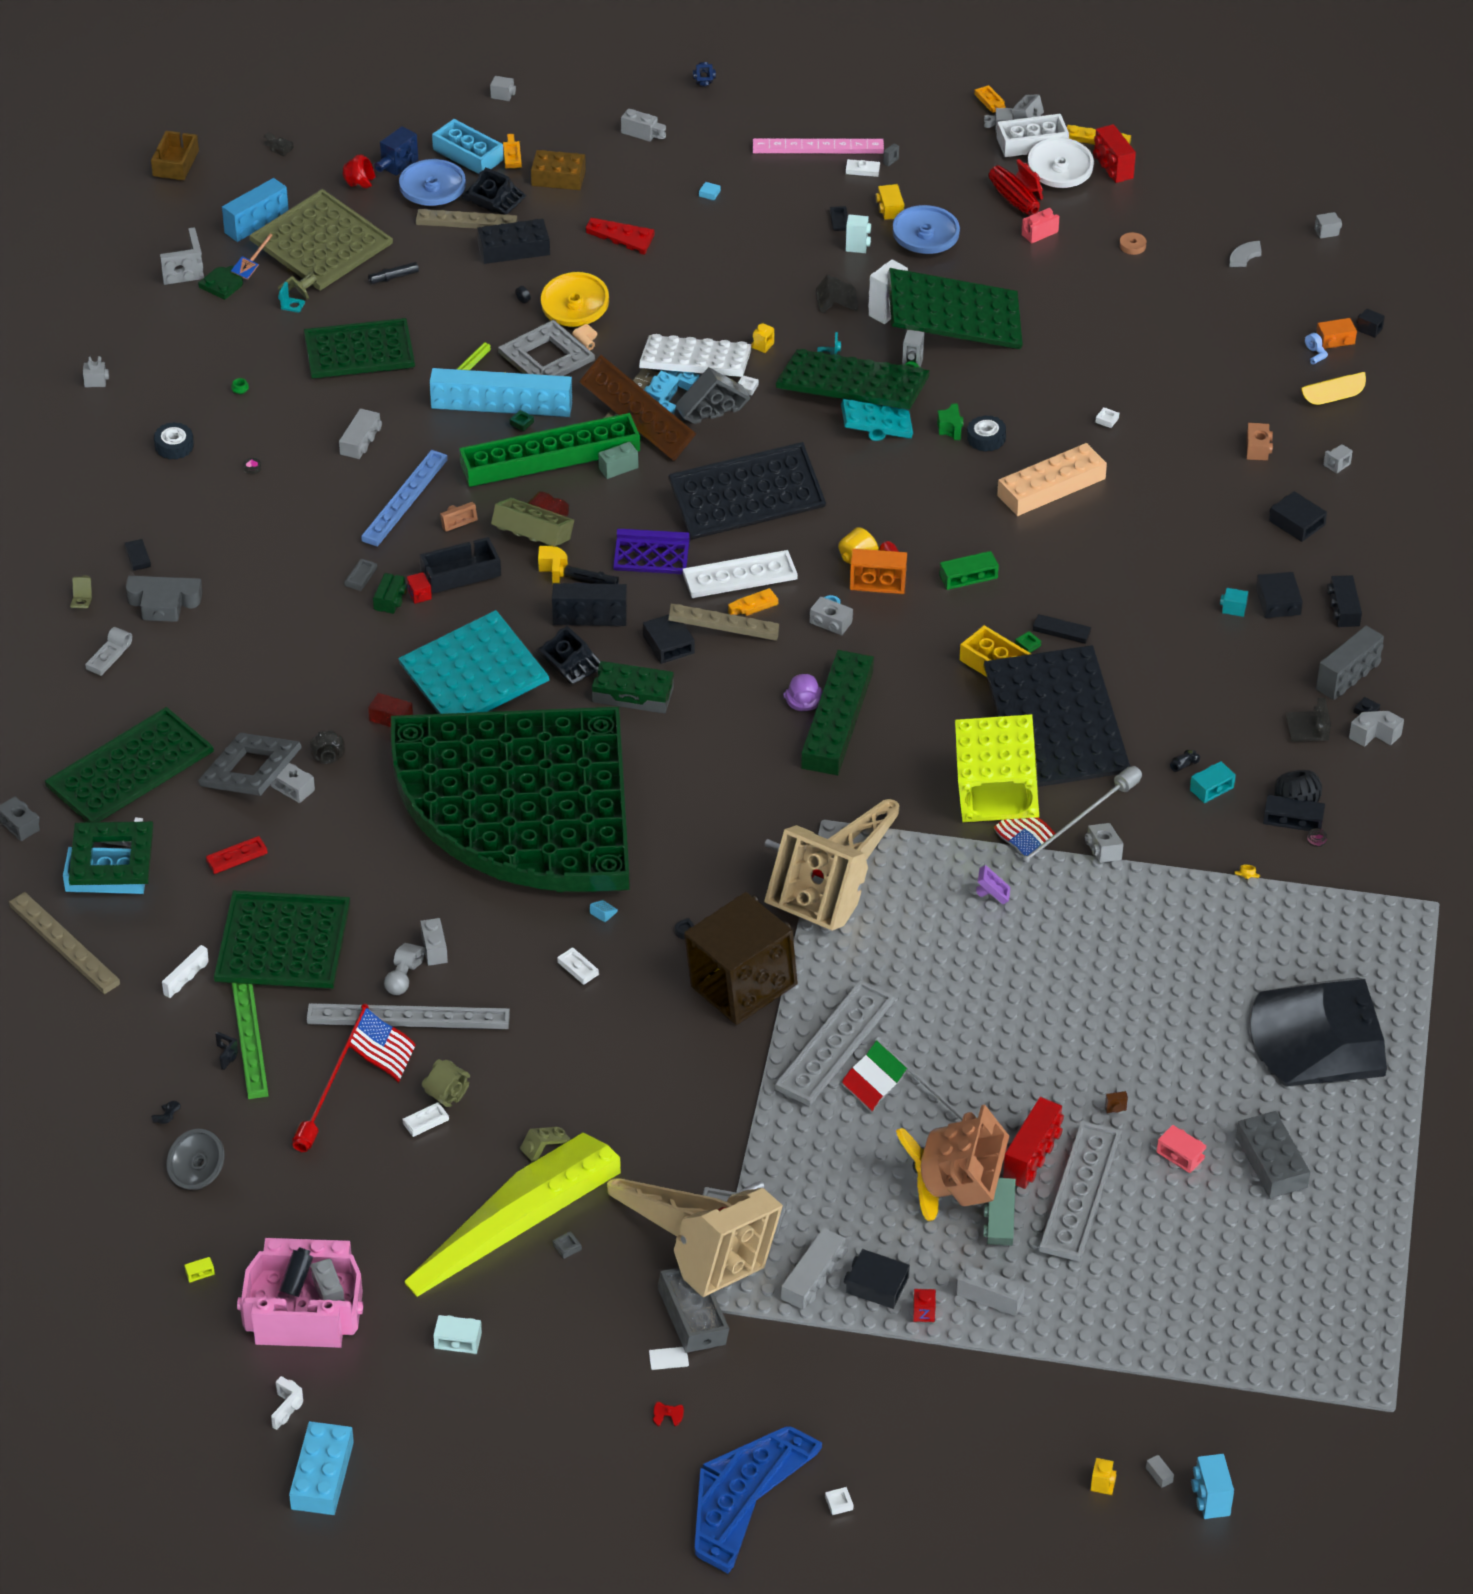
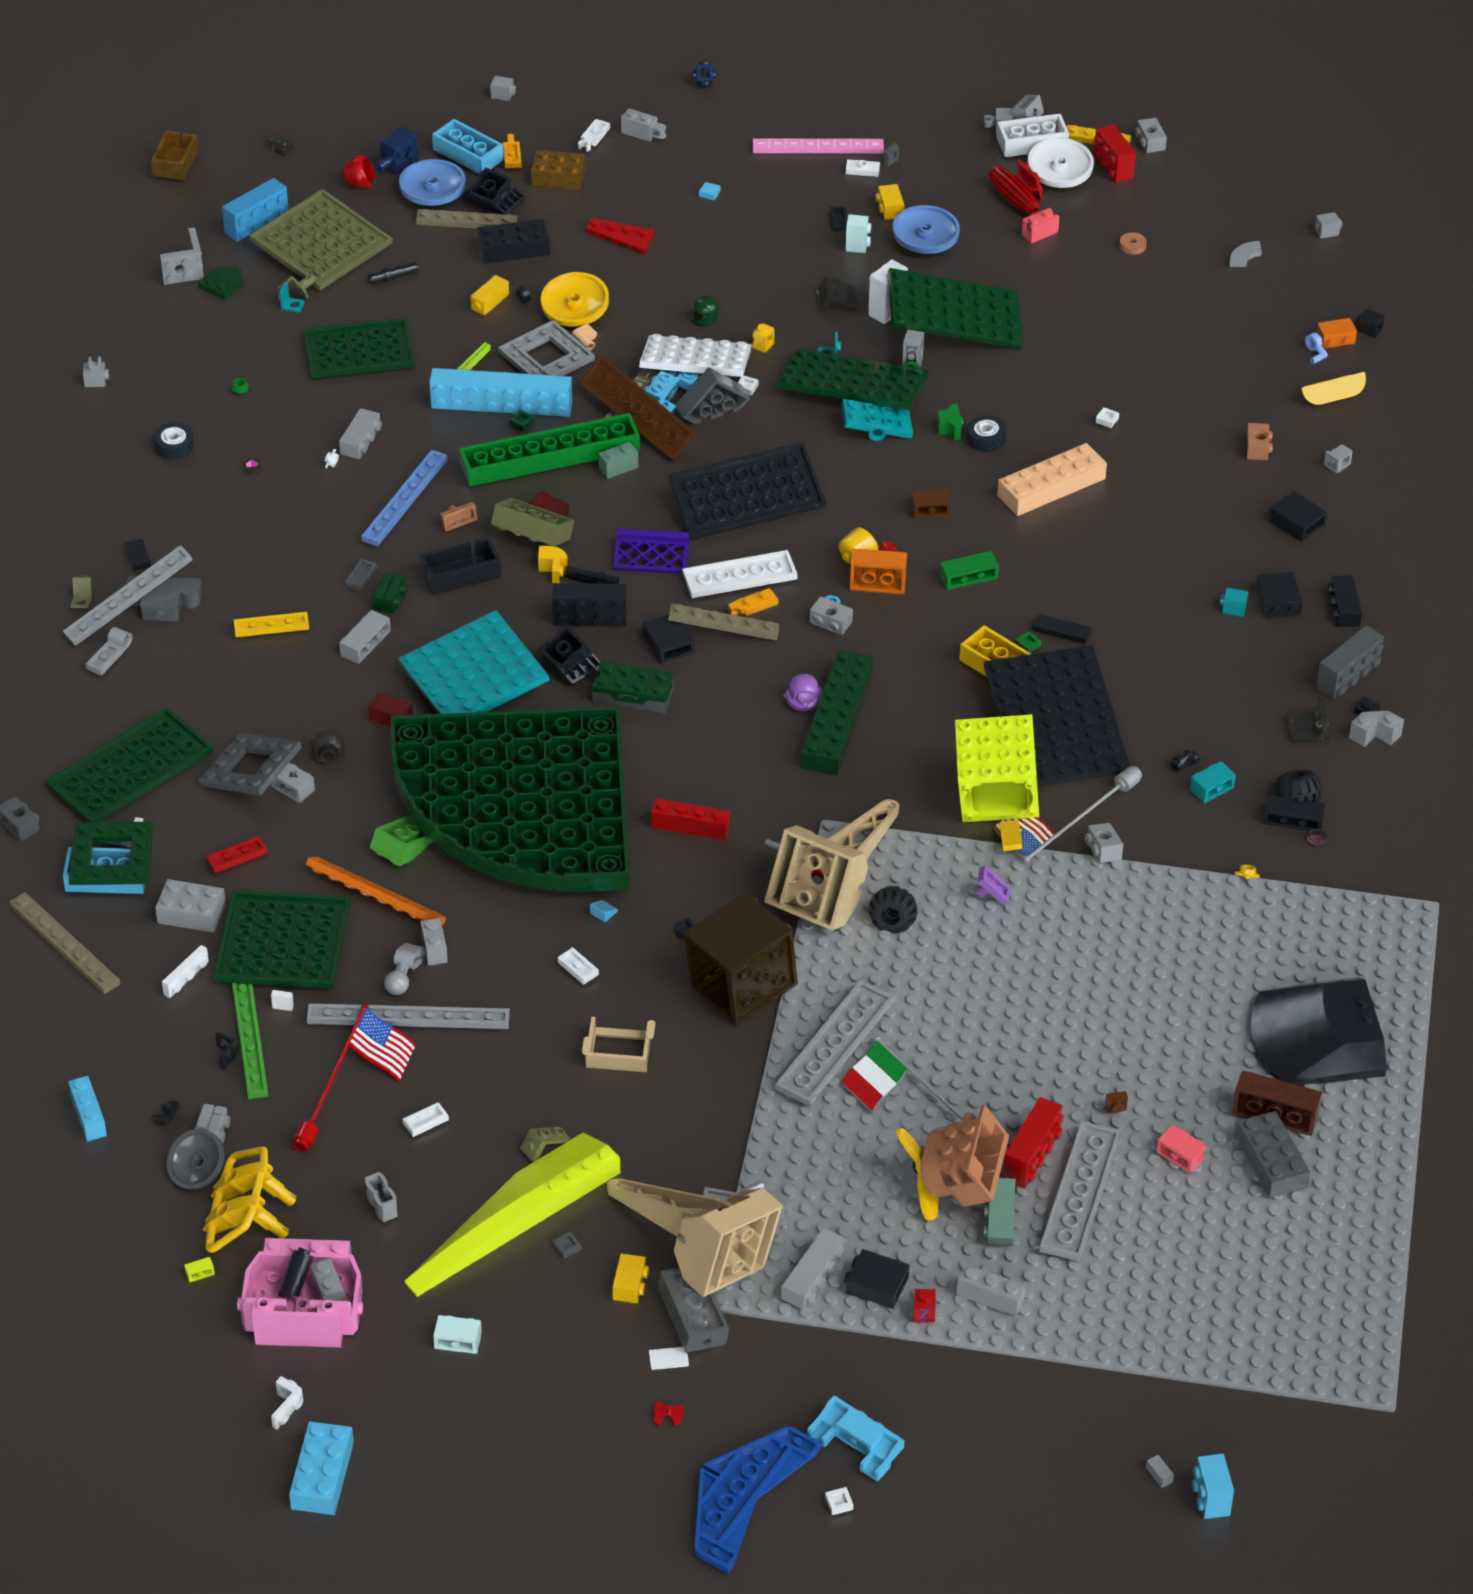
piece [231,234,272,280] -> none
red brick [407,572,432,604] -> none
olive brick [422,1059,470,1107] -> none
light orange hinge [974,85,1006,113] -> none
yellow brick [1090,1458,1117,1495] -> none
none -> light grey plate [63,545,192,646]
none -> medium azure brick [68,1076,107,1141]
none -> light grey brick [155,879,226,933]
none -> light grey brick [195,1104,231,1144]
none -> yellow piece [202,1146,297,1253]
none -> yellow plate [234,612,309,637]
none -> white tile [271,990,294,1011]
none -> orange plate [306,857,447,925]
none -> white plate [324,449,340,468]
none -> light grey brick [339,610,391,664]
none -> light grey brick [365,1172,398,1222]
none -> bright green slope [370,815,433,866]
none -> yellow brick [470,275,509,316]
none -> white plate [578,119,610,152]
none -> tan piece [582,1017,655,1072]
none -> yellow brick [613,1254,649,1304]
none -> red brick [651,798,731,841]
none -> dark green helmet [691,295,718,326]
none -> medium azure bracket [807,1395,904,1482]
none -> black wheel [869,886,918,934]
none -> reddish brown brick [911,488,950,518]
none -> yellow tile [999,820,1023,851]
none -> light grey brick [1135,118,1167,153]
none -> copper brick [1232,1070,1322,1136]

